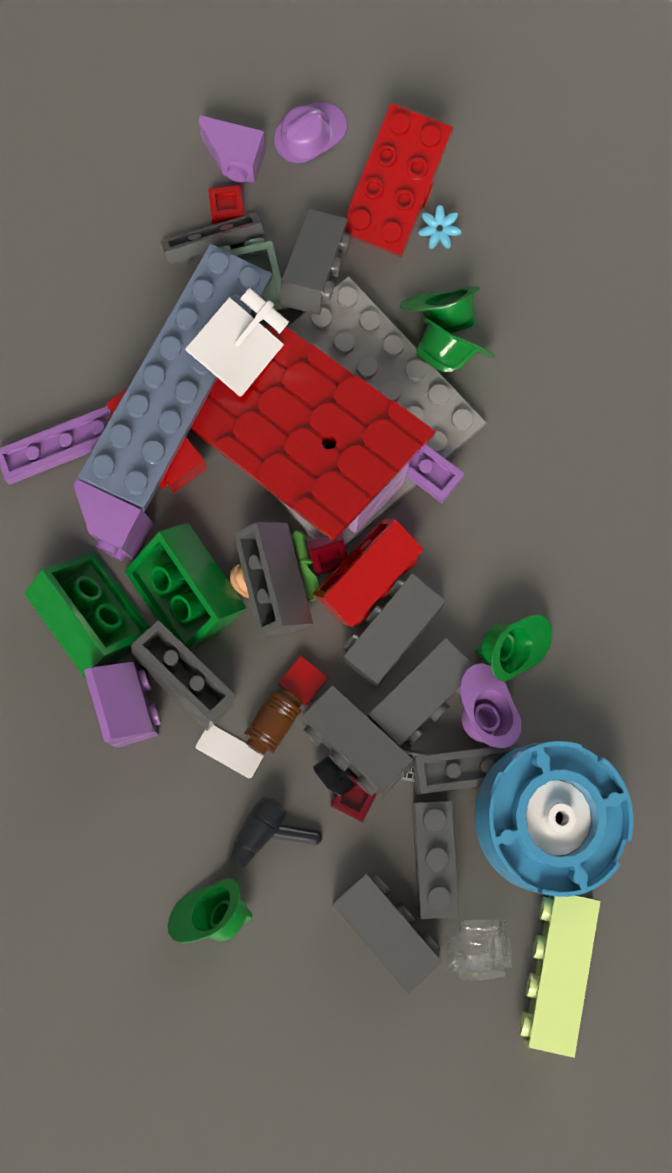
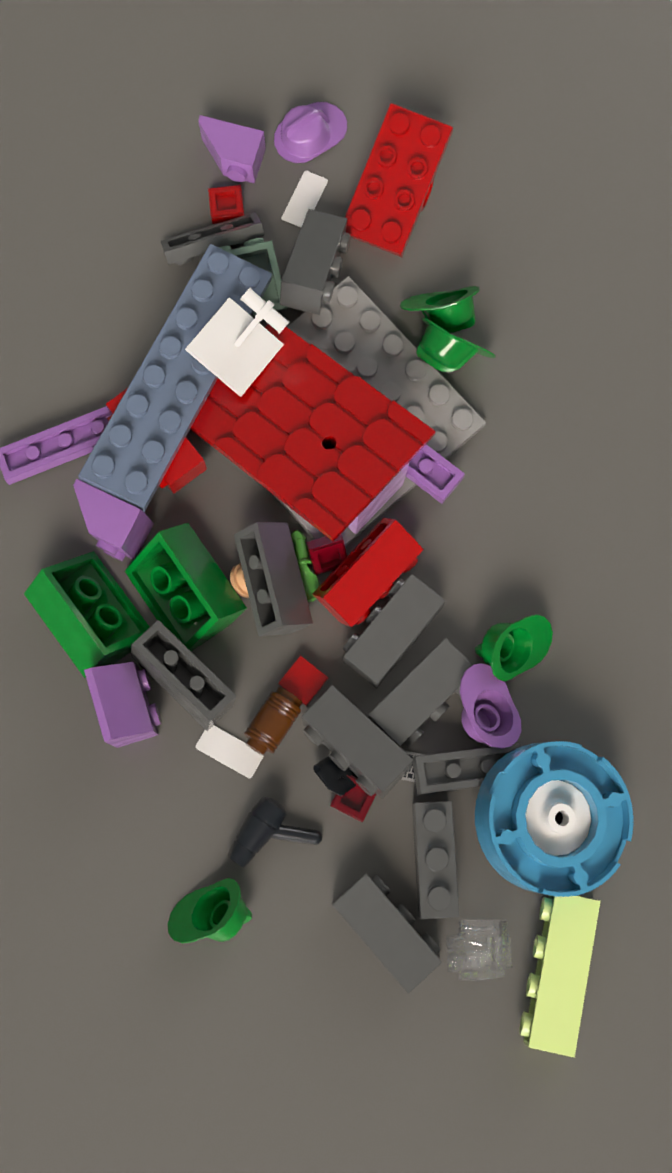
medium azure plant [418,205,462,249] -> none
none -> white sticker [281,171,328,228]

